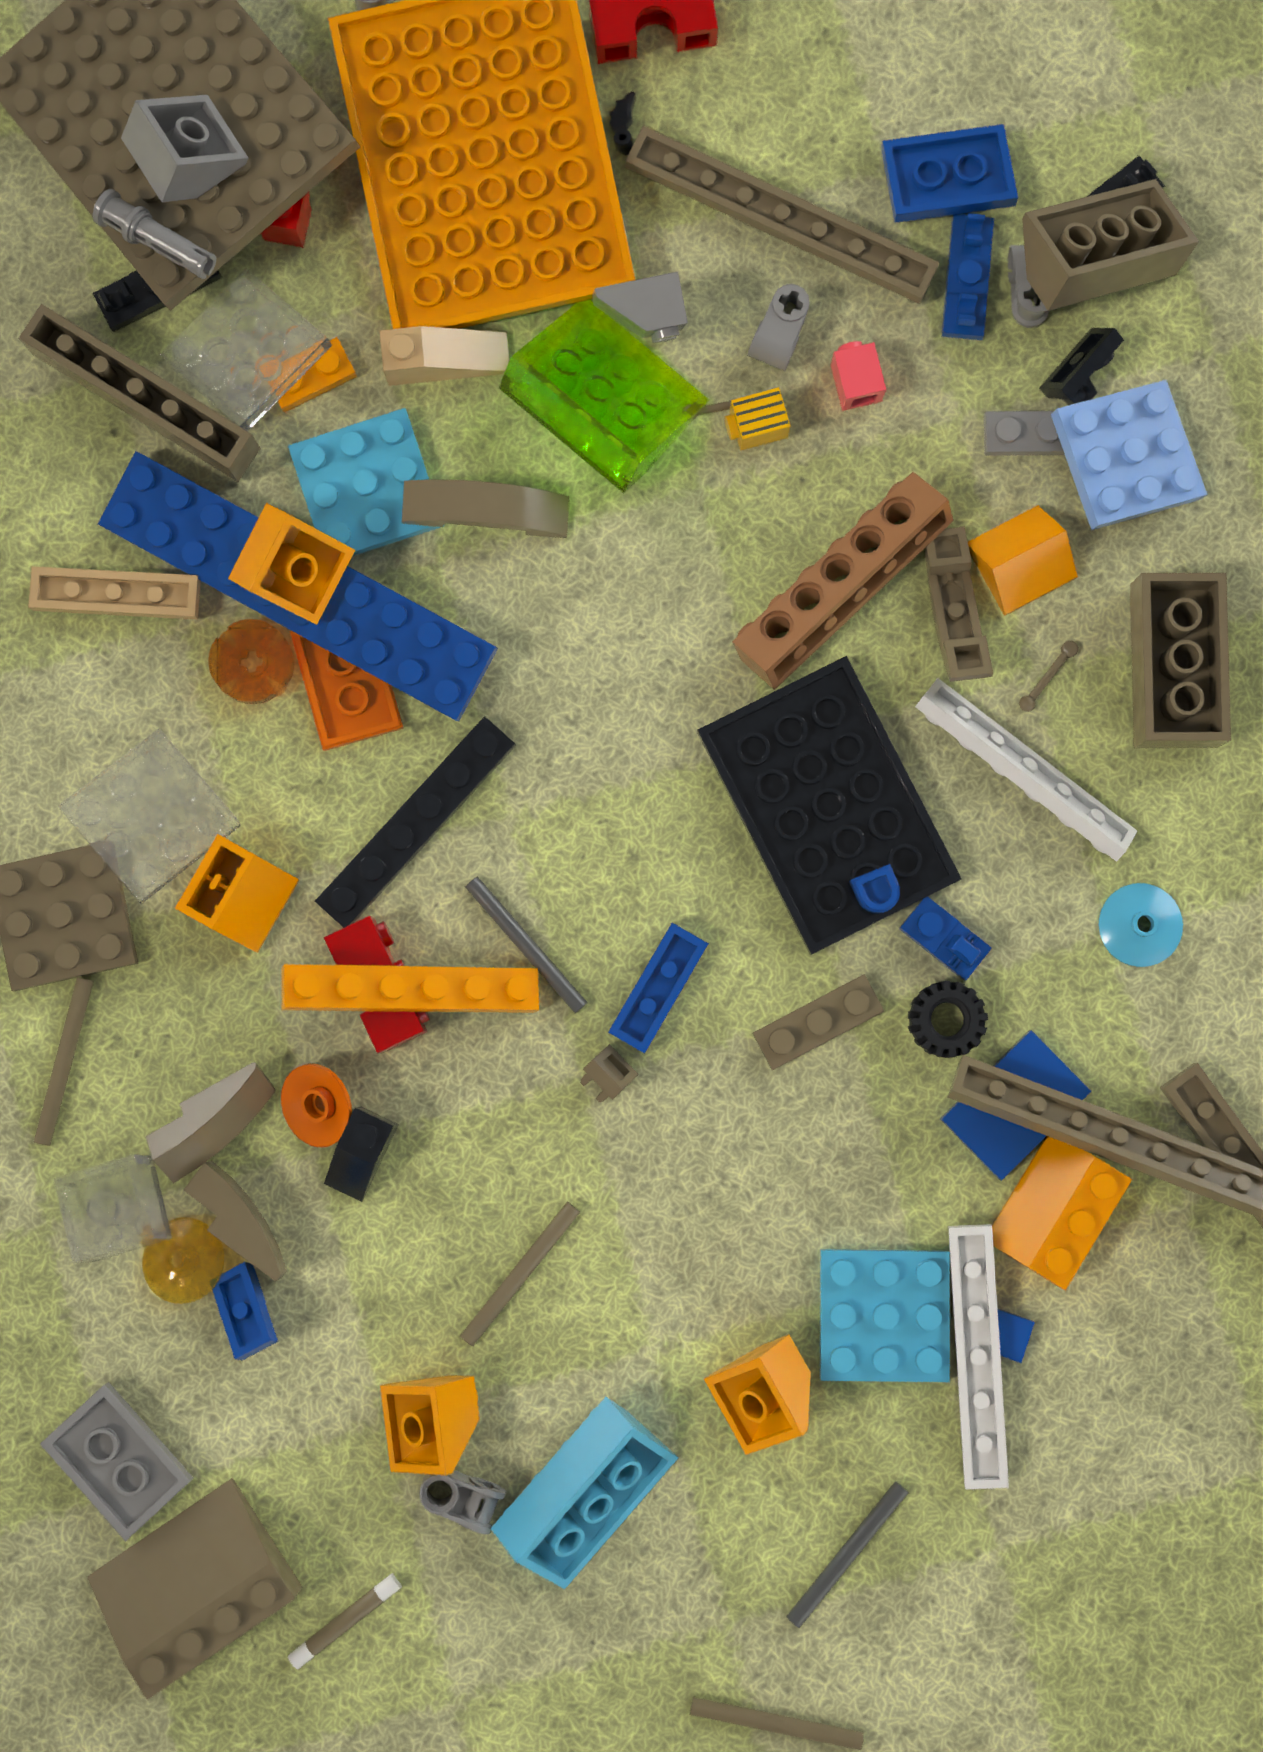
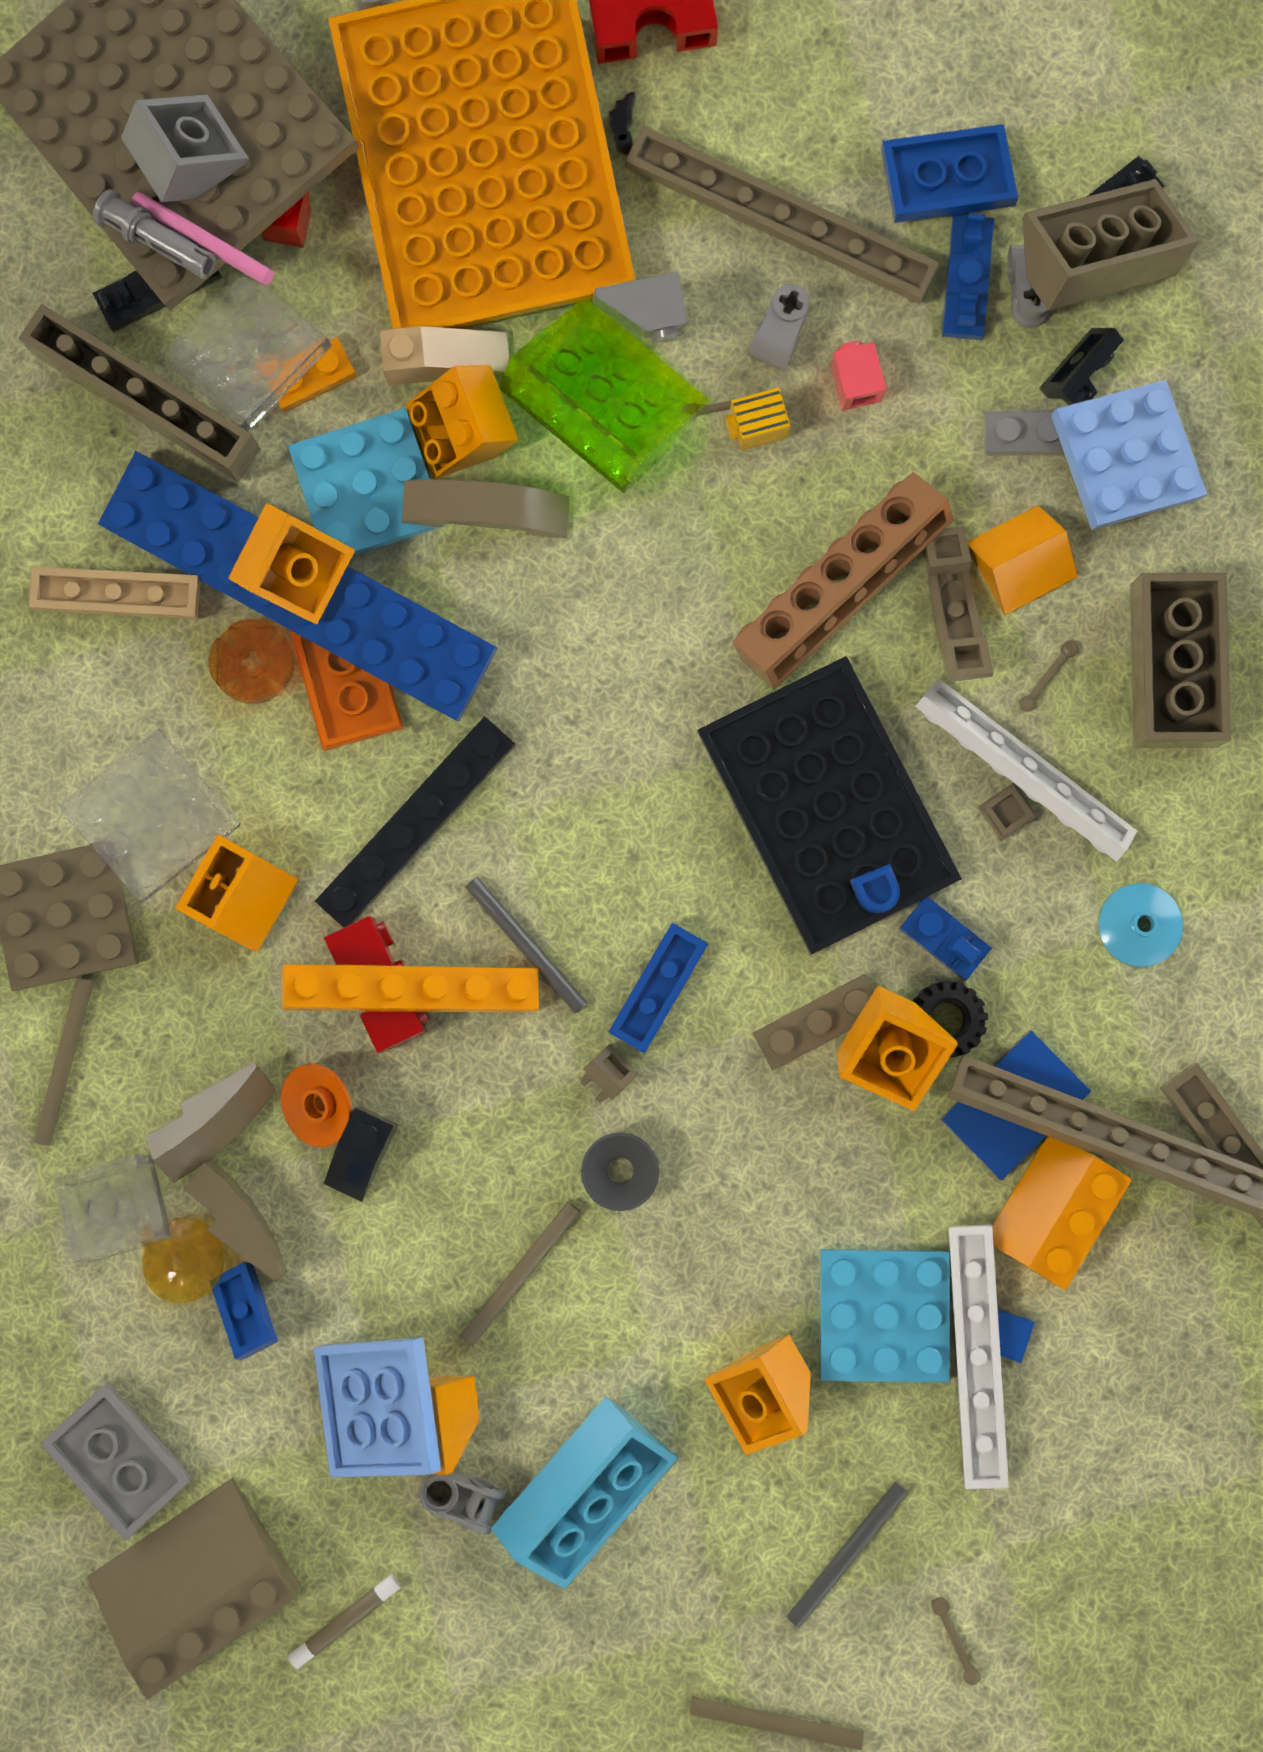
none -> bright pink bar [131,192,274,286]
none -> light blue plate [313,1337,441,1478]
none -> light orange slope [405,365,519,479]
none -> dark grey piece [581,1132,659,1211]
none -> light orange slope [836,986,957,1111]
none -> dark tan hinge [931,1597,981,1685]
none -> dark tan tile [978,783,1038,841]

